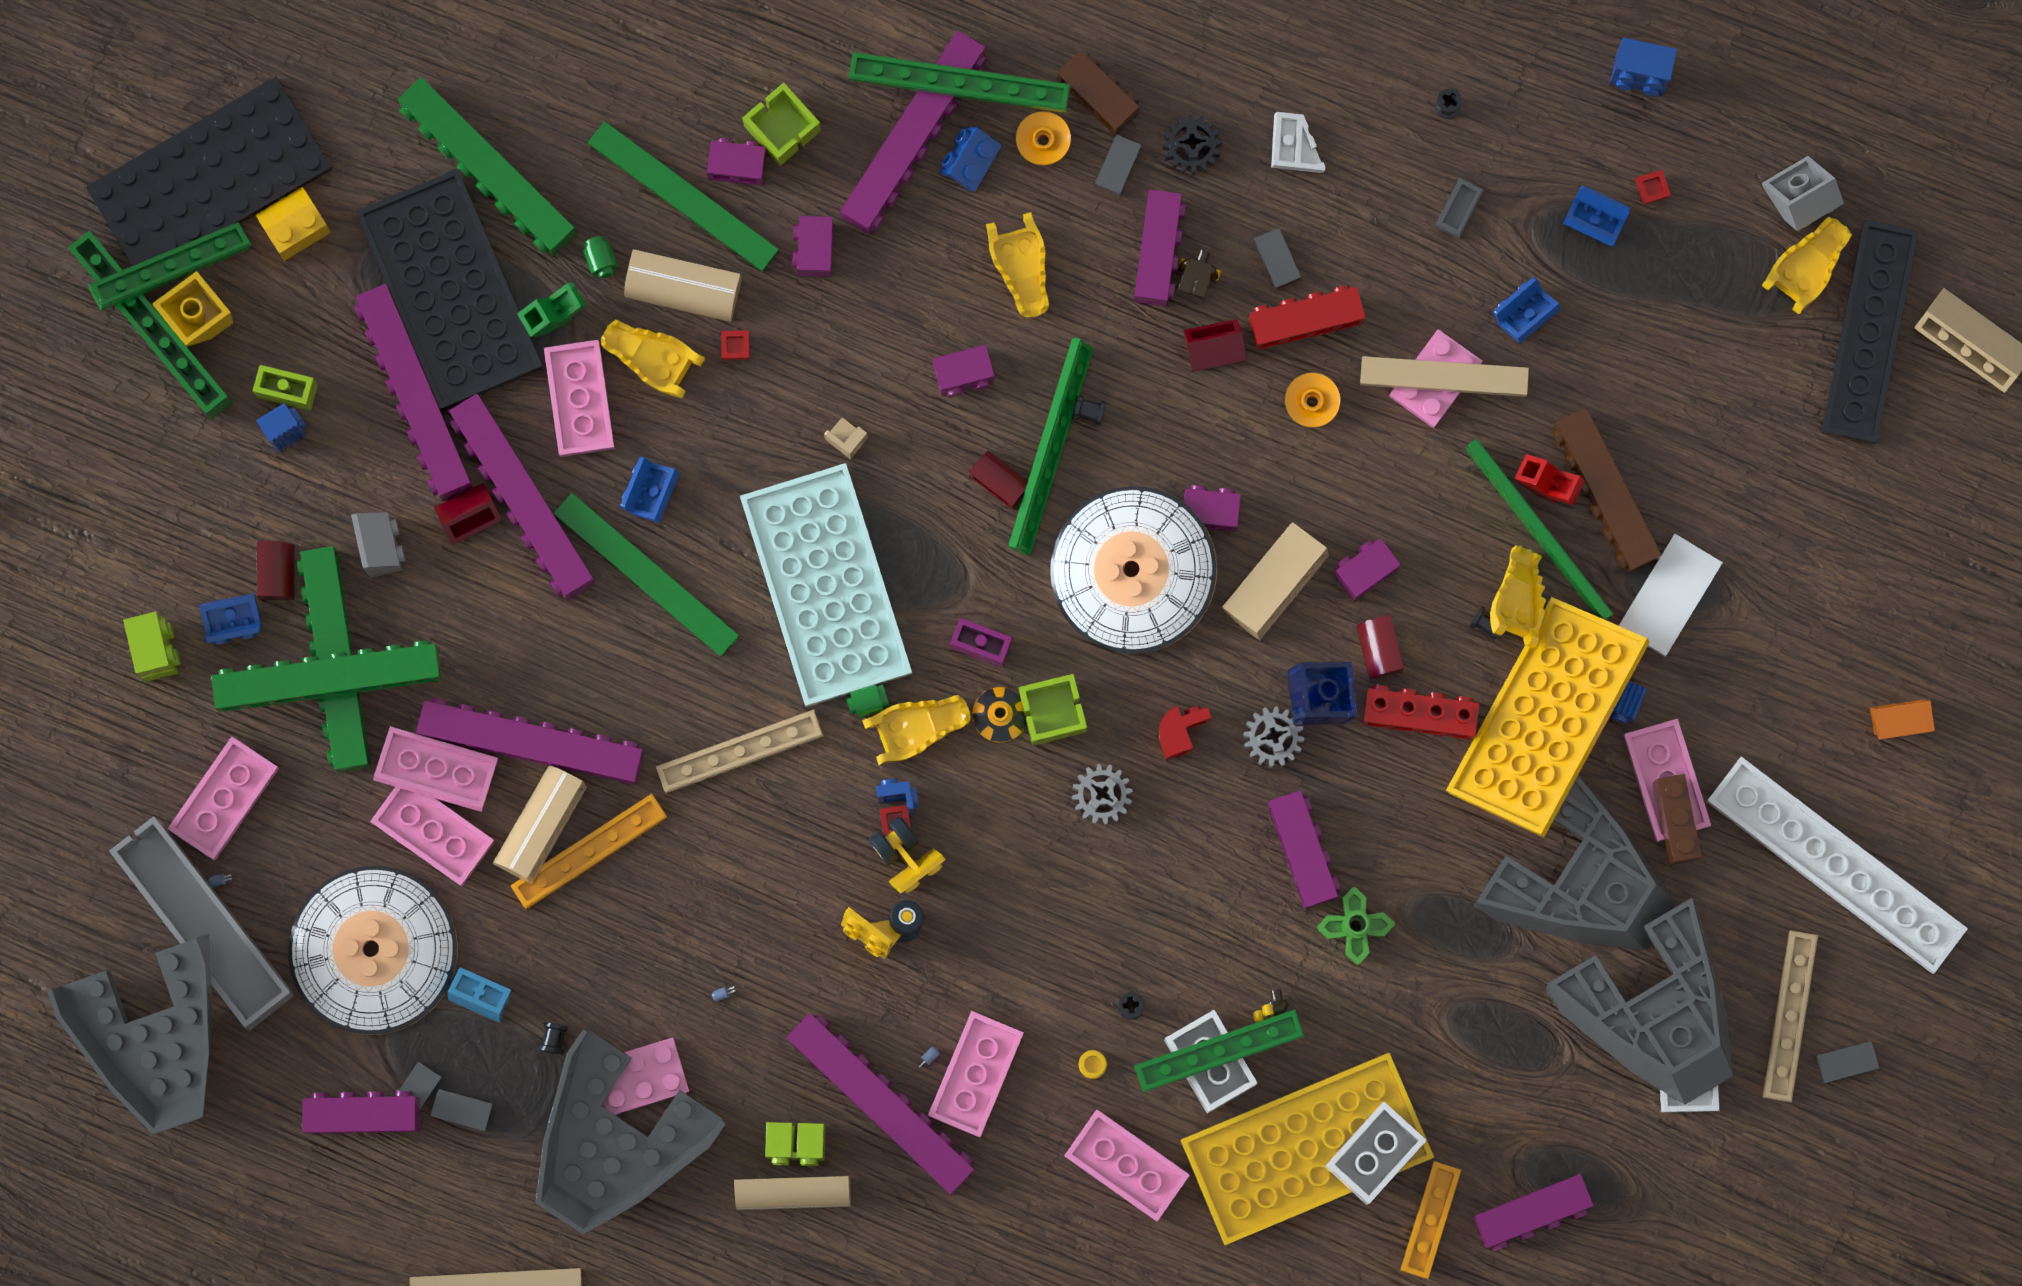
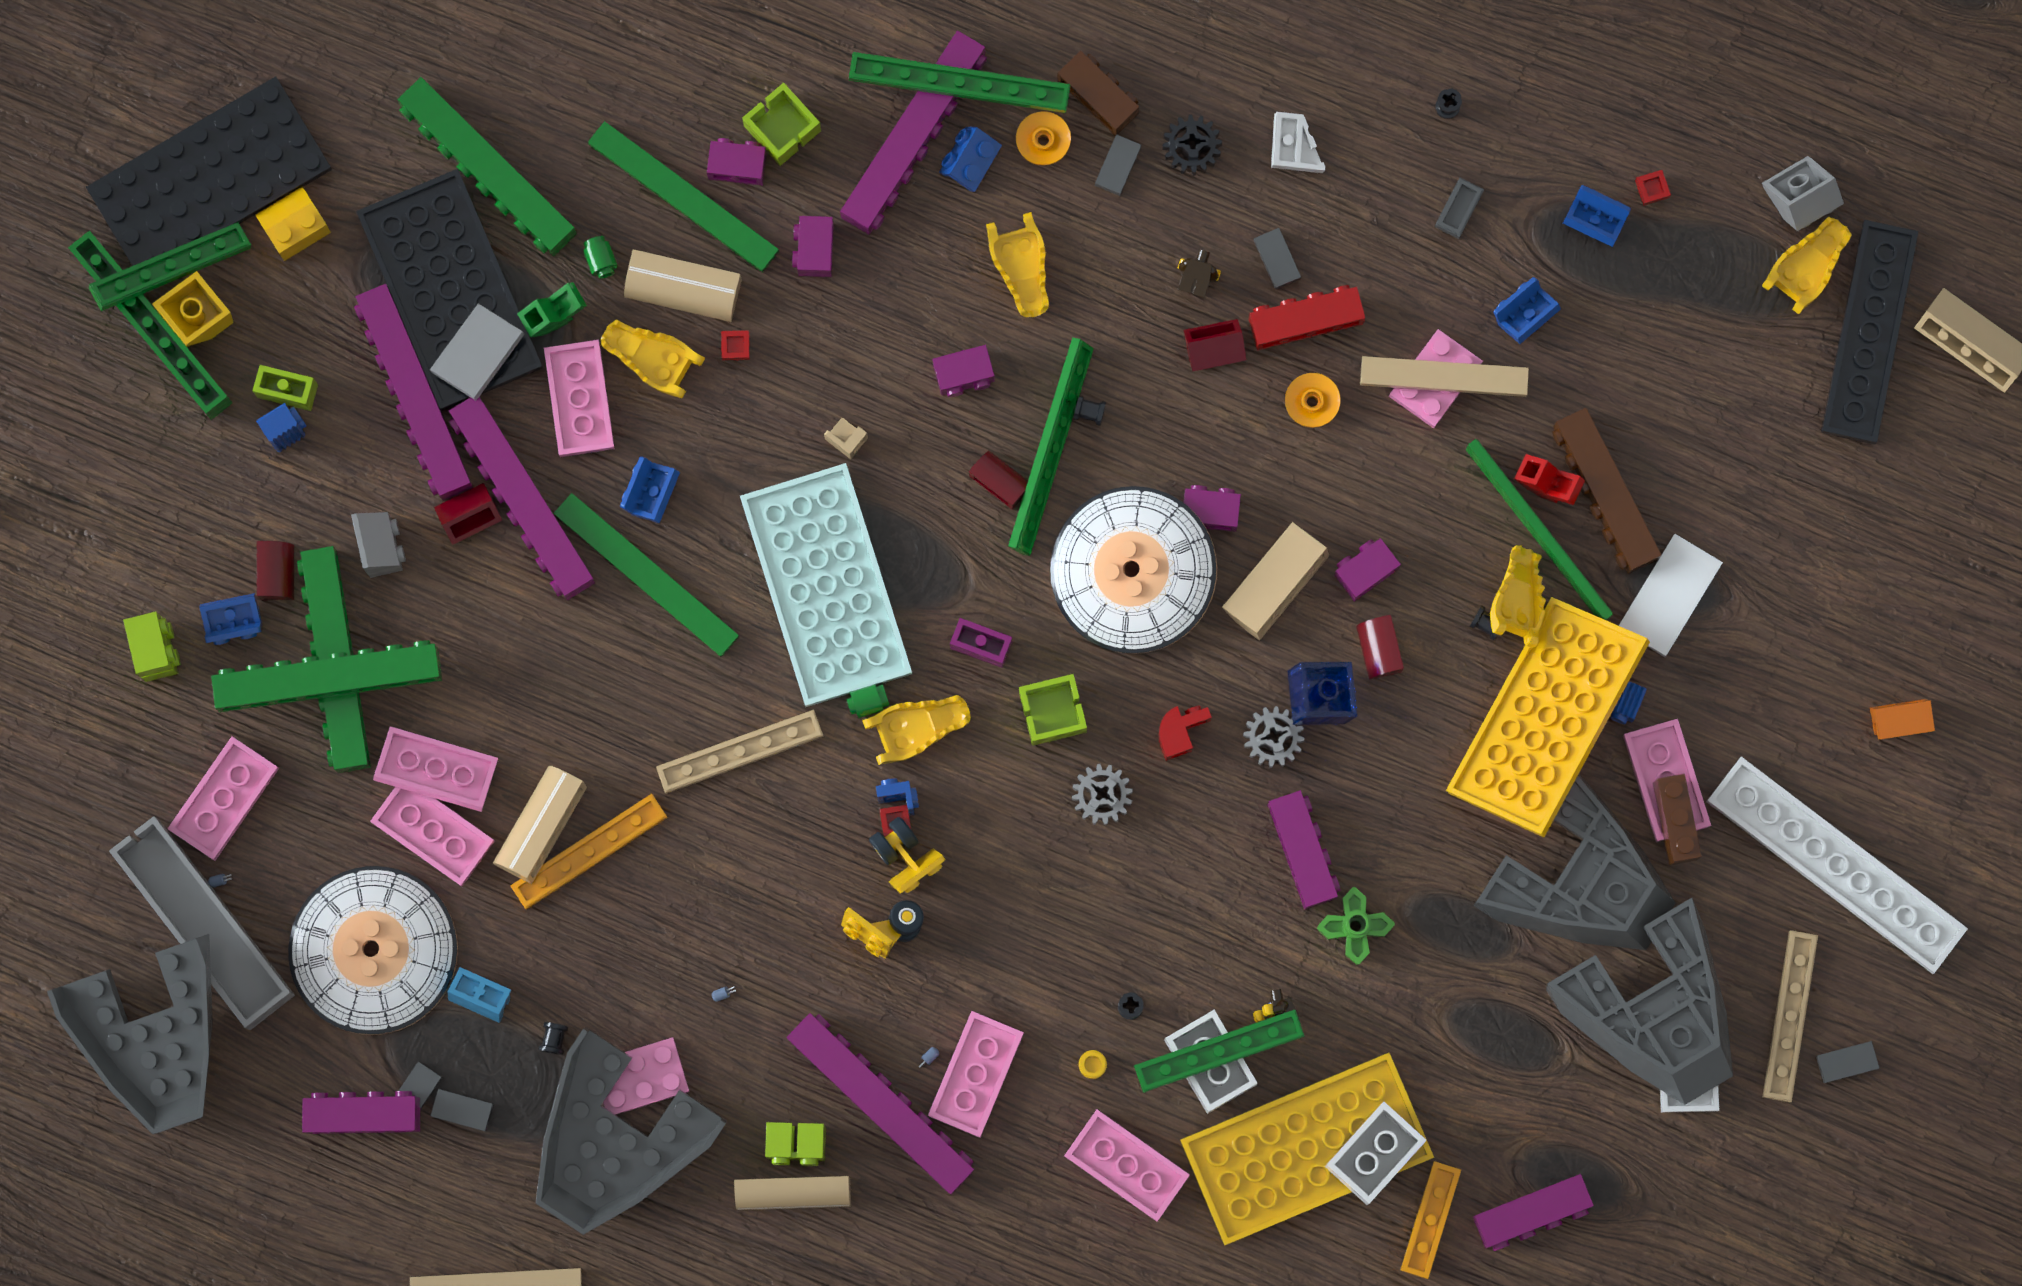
magenta brick [416,698,644,785] -> none
dish [972,687,1028,743] -> none
magenta brick [1134,189,1186,307] -> none
red brick [1362,685,1479,740] -> none
blue brick [1610,37,1677,97] -> none
none -> light grey tile [430,304,524,401]

